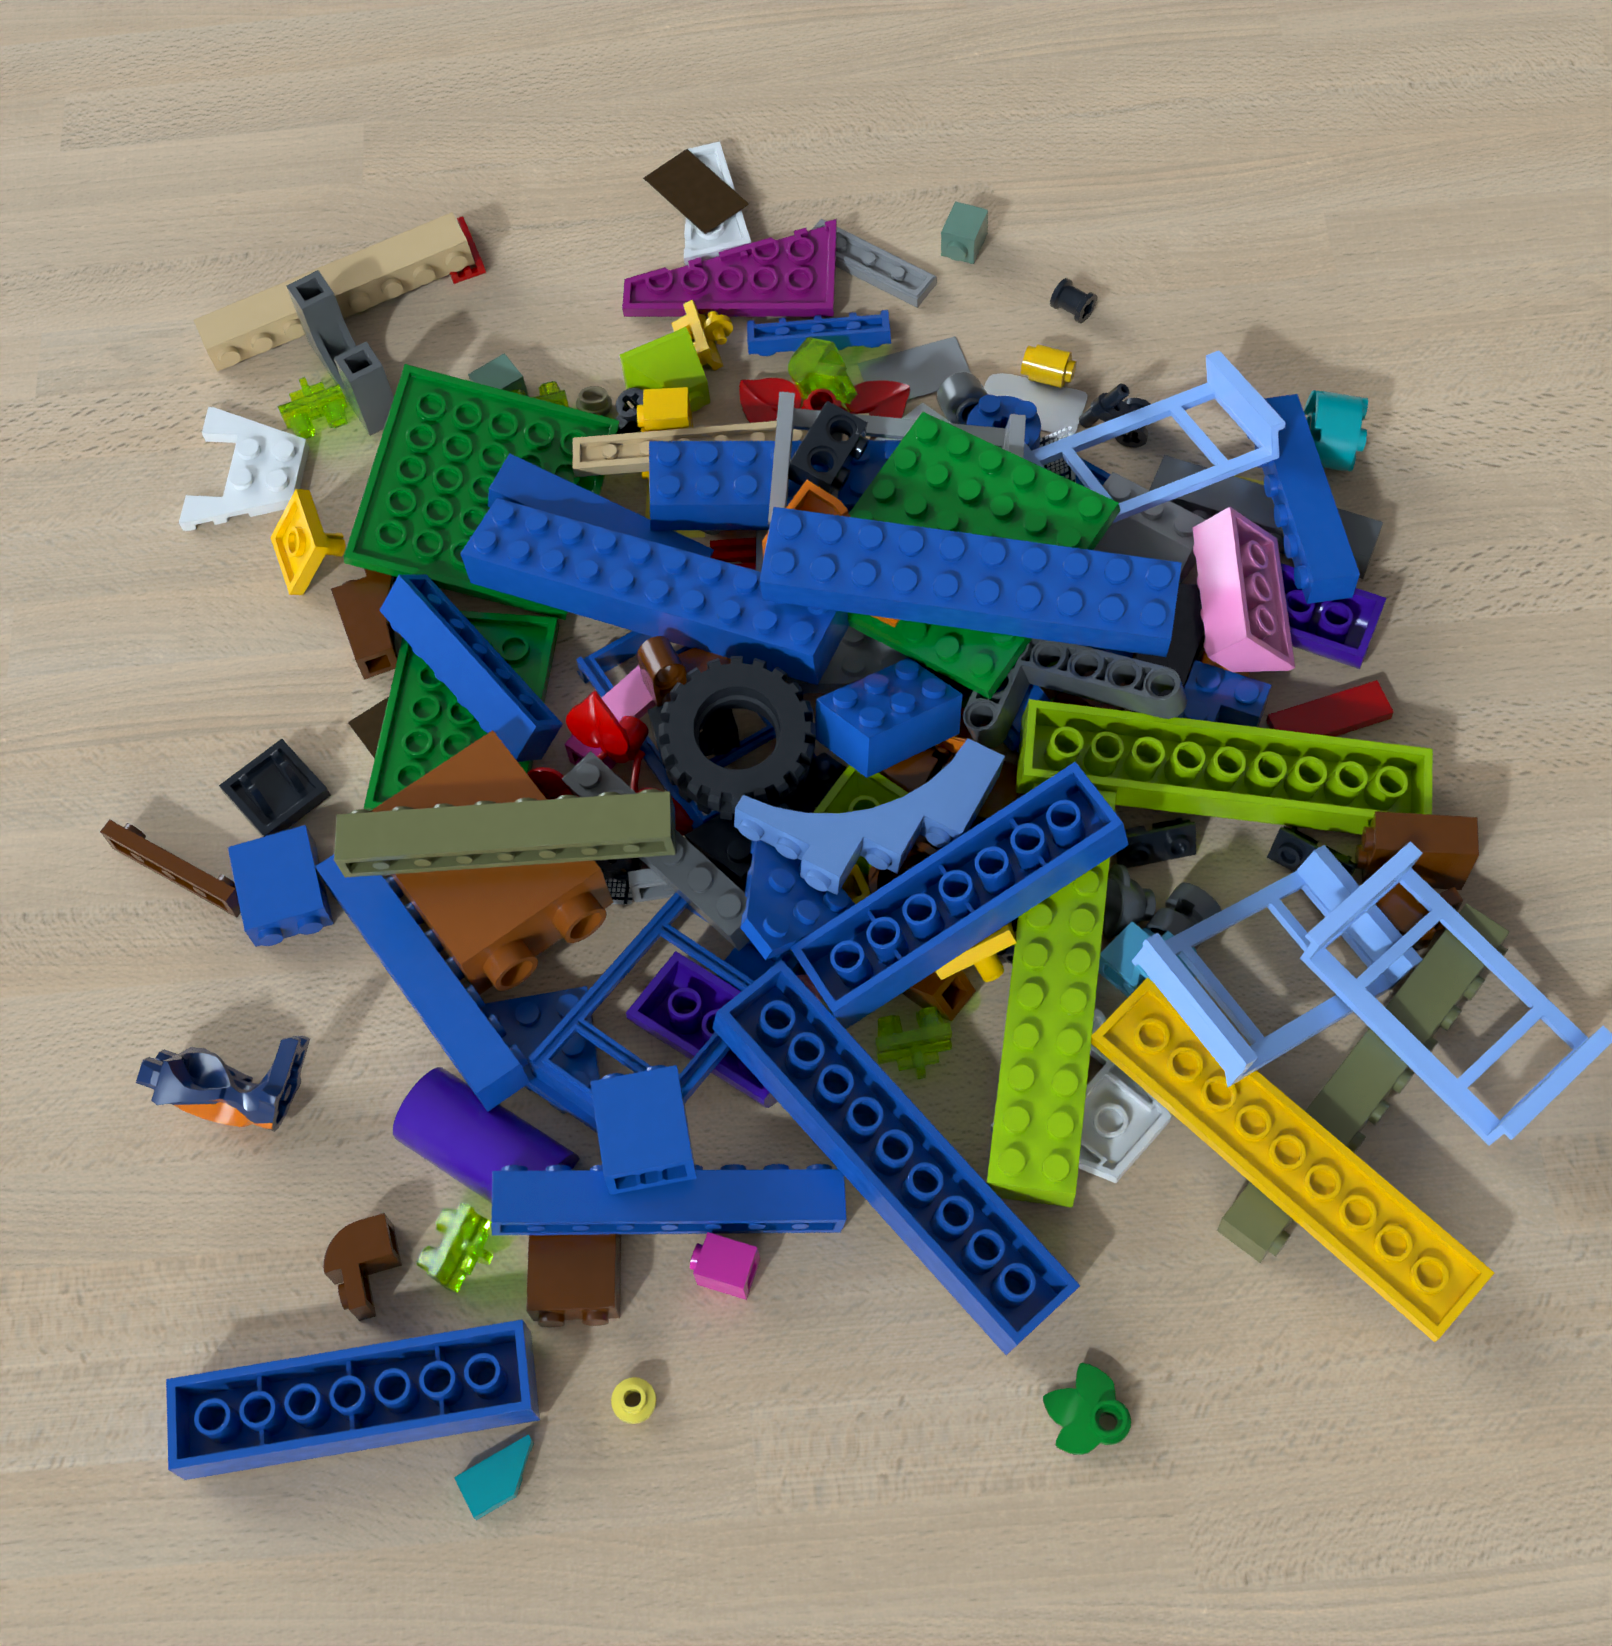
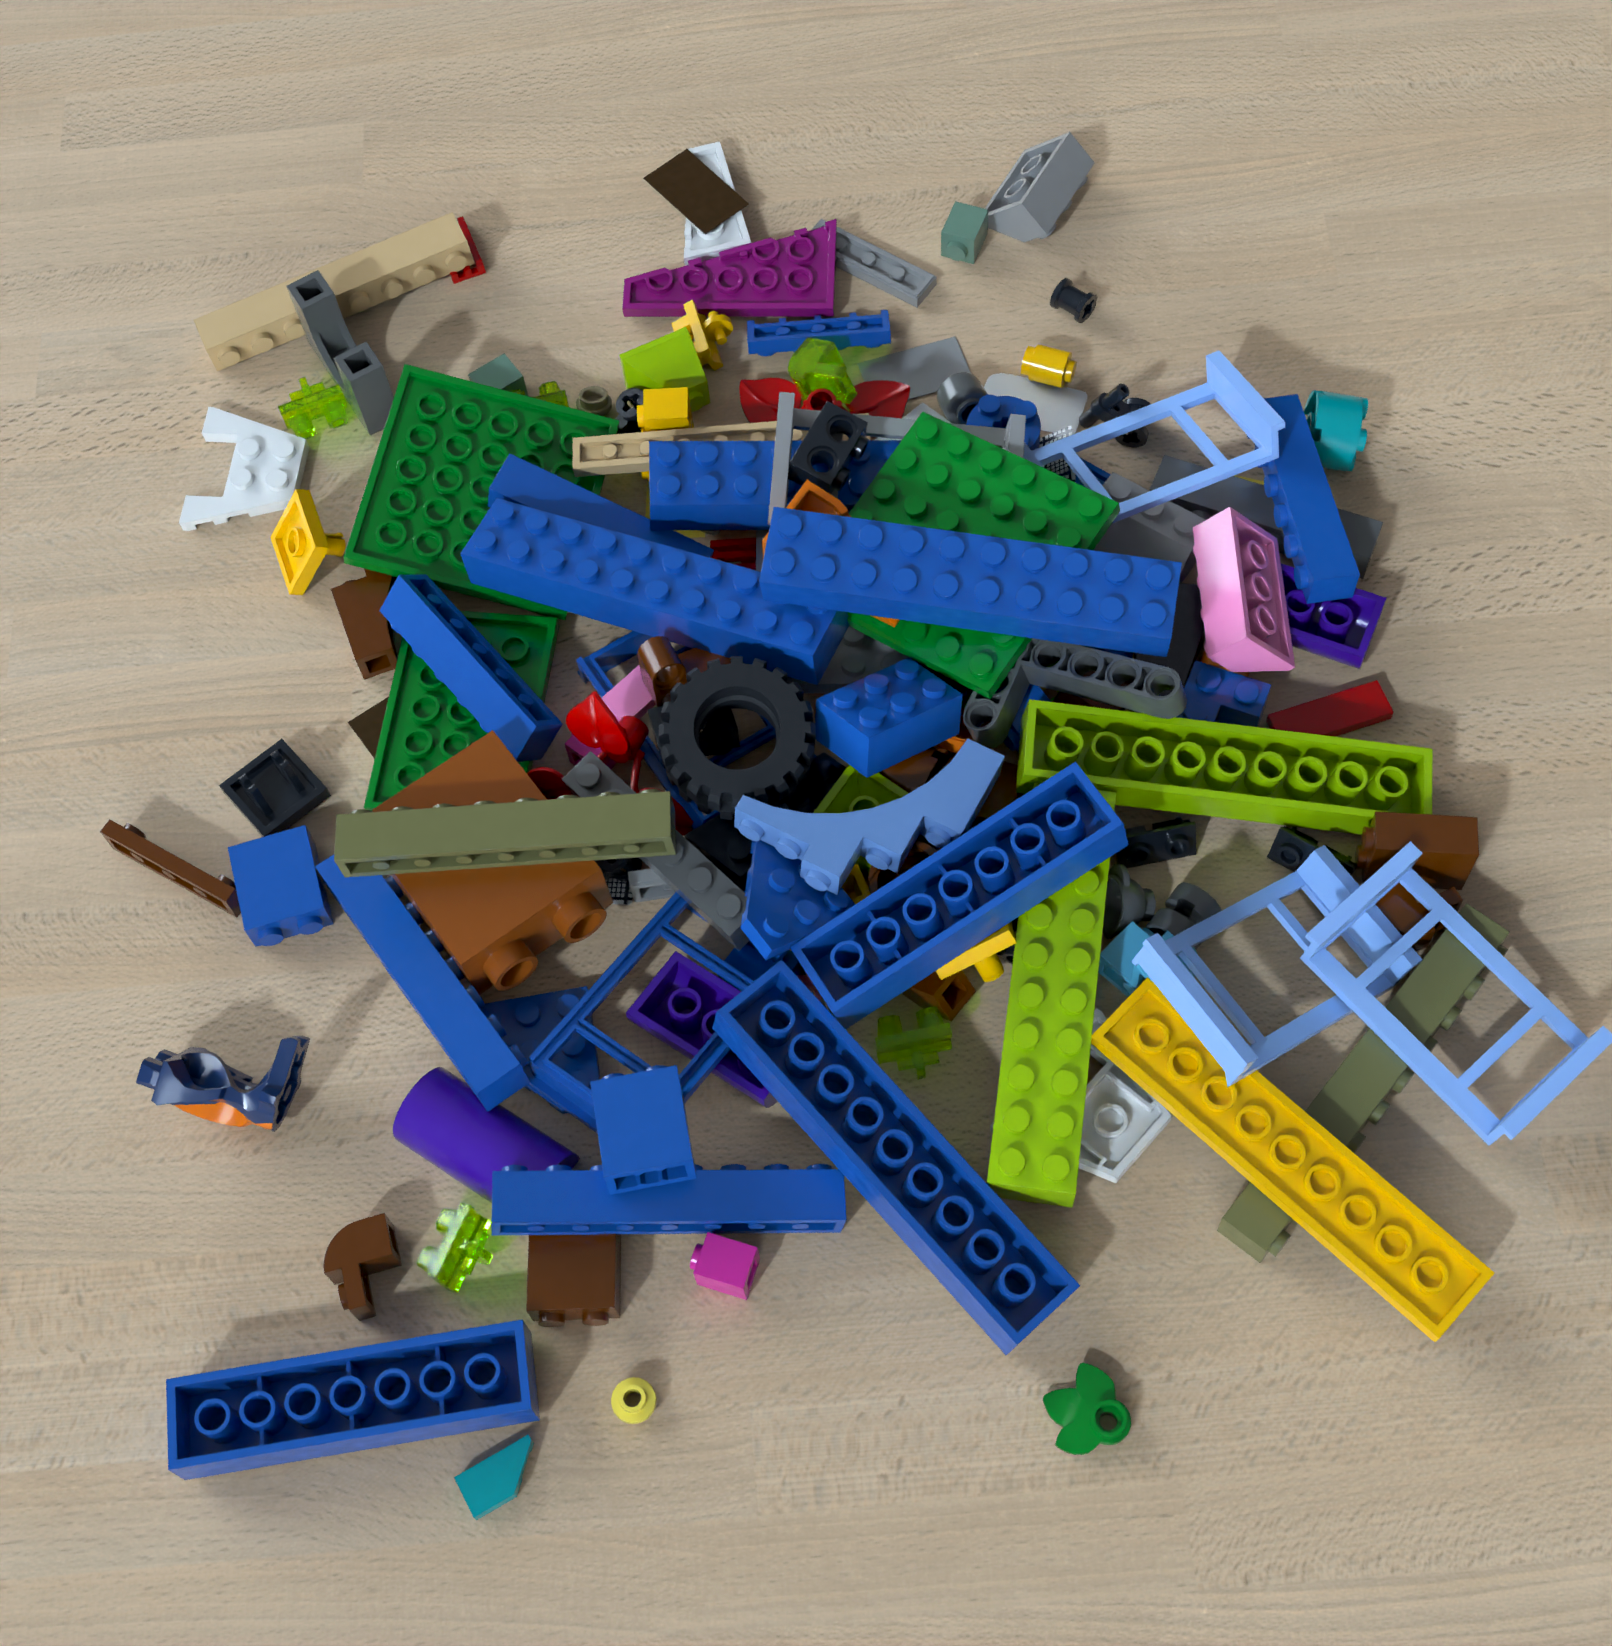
none -> light grey slope [985,132,1094,242]

